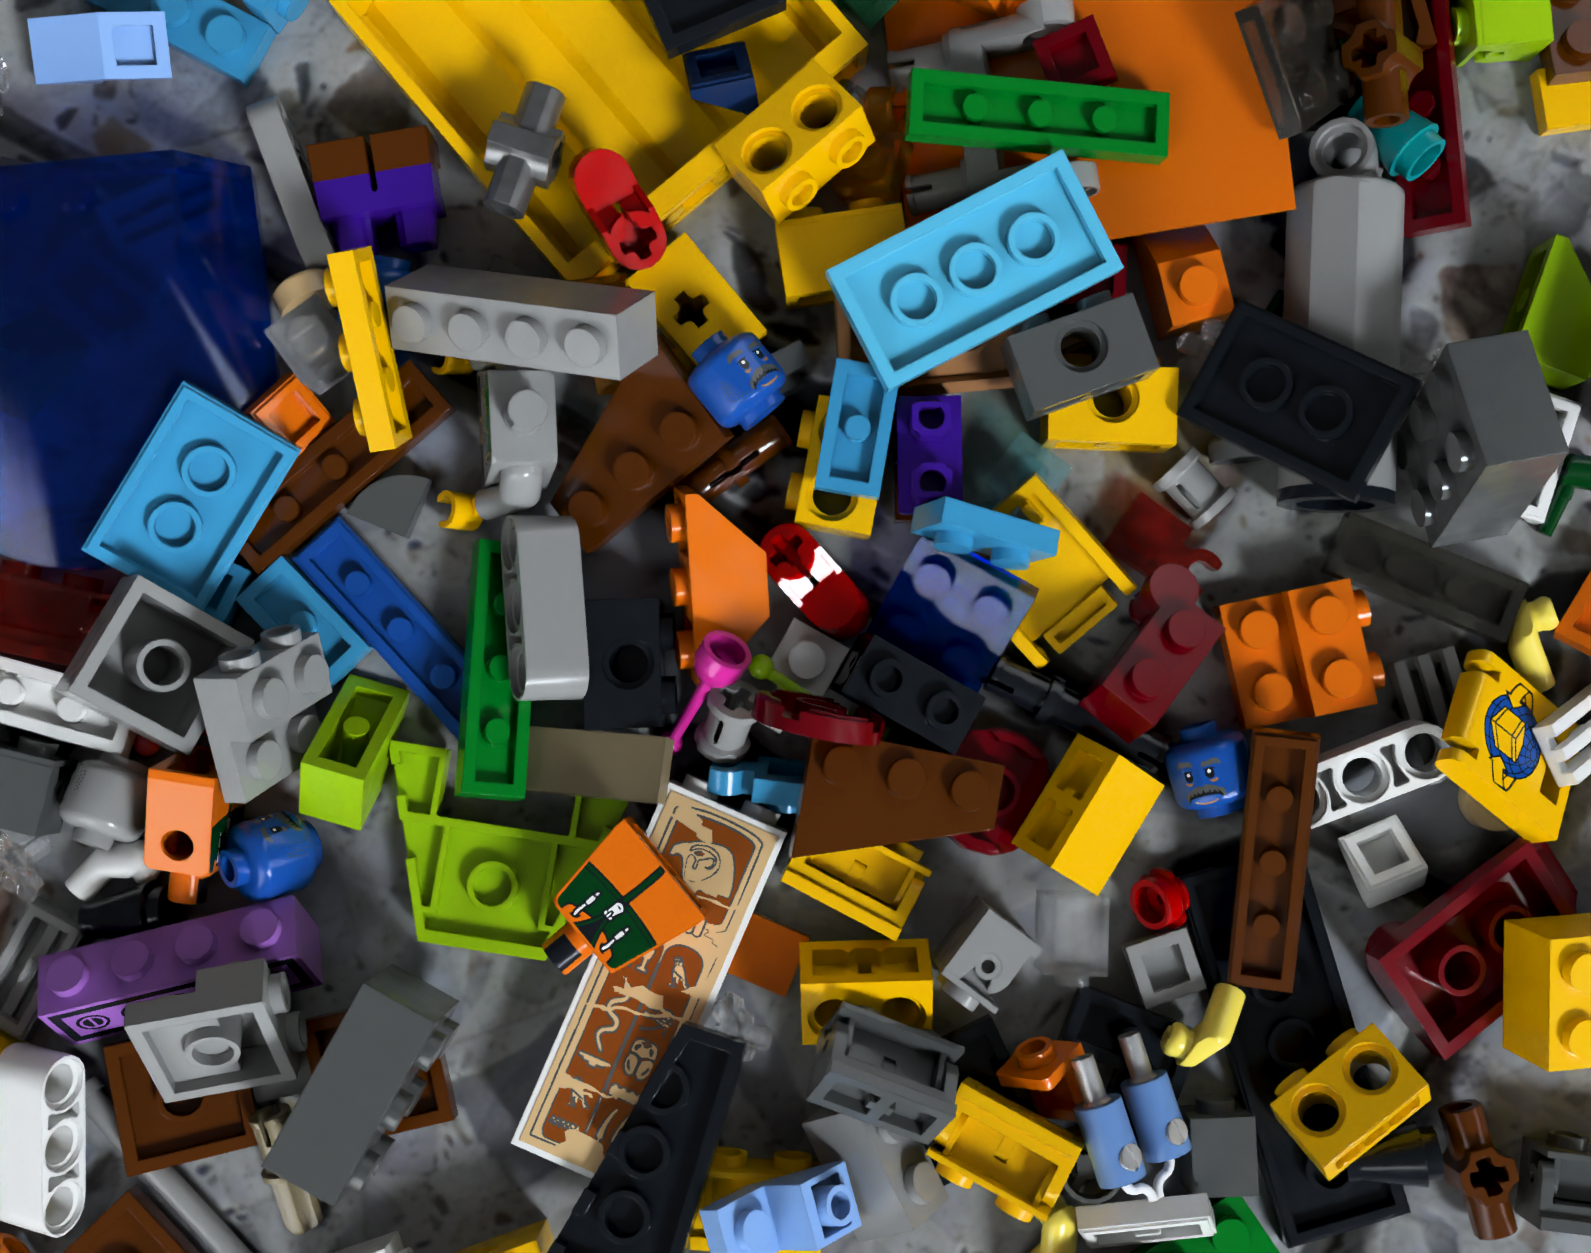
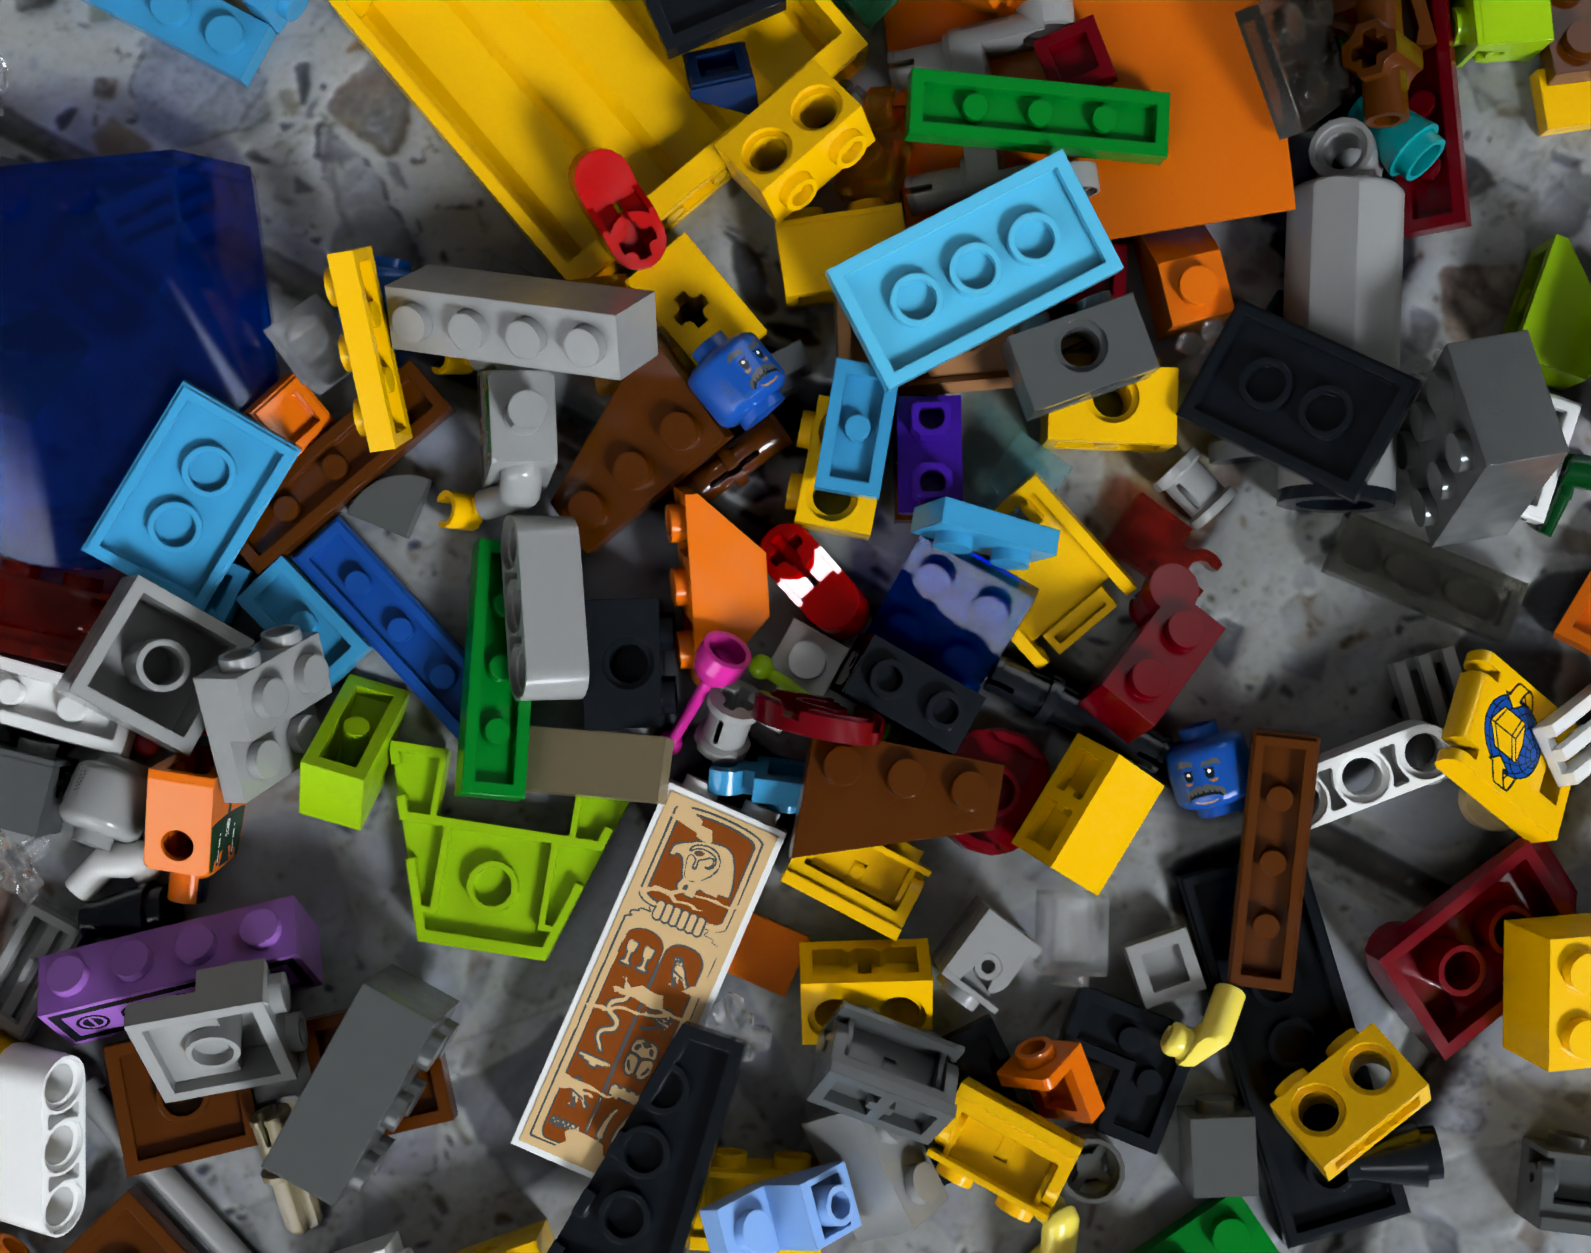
light blue slope [27,11,172,85] -> none
blue head [218,810,323,902] -> none
light grey beam [246,95,340,270] -> none
tan tile [273,268,334,323] -> none
dark purple hips [306,125,447,256] -> none
flat silver axle [483,81,566,220] -> none
torso [541,815,709,975] -> none
medium blue piece [1071,1030,1192,1202] -> none
white tile [1075,1193,1217,1249] -> none
red plate [1130,868,1190,930] -> none
orange plate [1213,578,1385,730] -> none
white slope [1338,814,1428,909] -> none
reddish brown axle [1438,1099,1519,1240] -> none
light yellow arm [1508,596,1559,693] -> none

